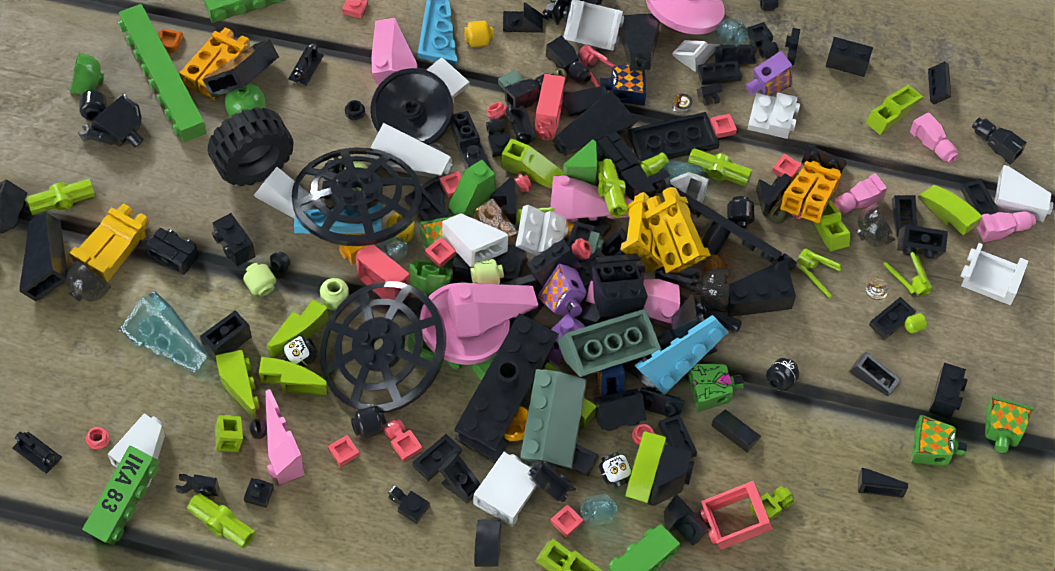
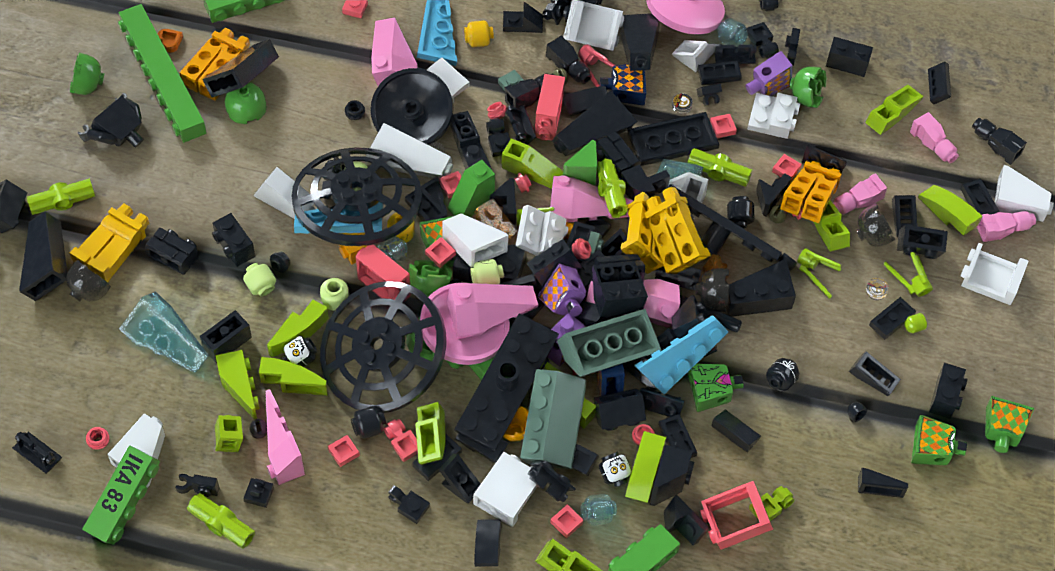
black head [79,90,107,121] -> none
black tyre [208,107,294,186] -> none
black hinge [288,44,324,86] -> none
lime cone [640,153,669,177] -> none
none -> lime slope [415,402,446,465]
none -> bright green cylinder [790,67,827,108]
none -> black hinge [848,402,867,422]

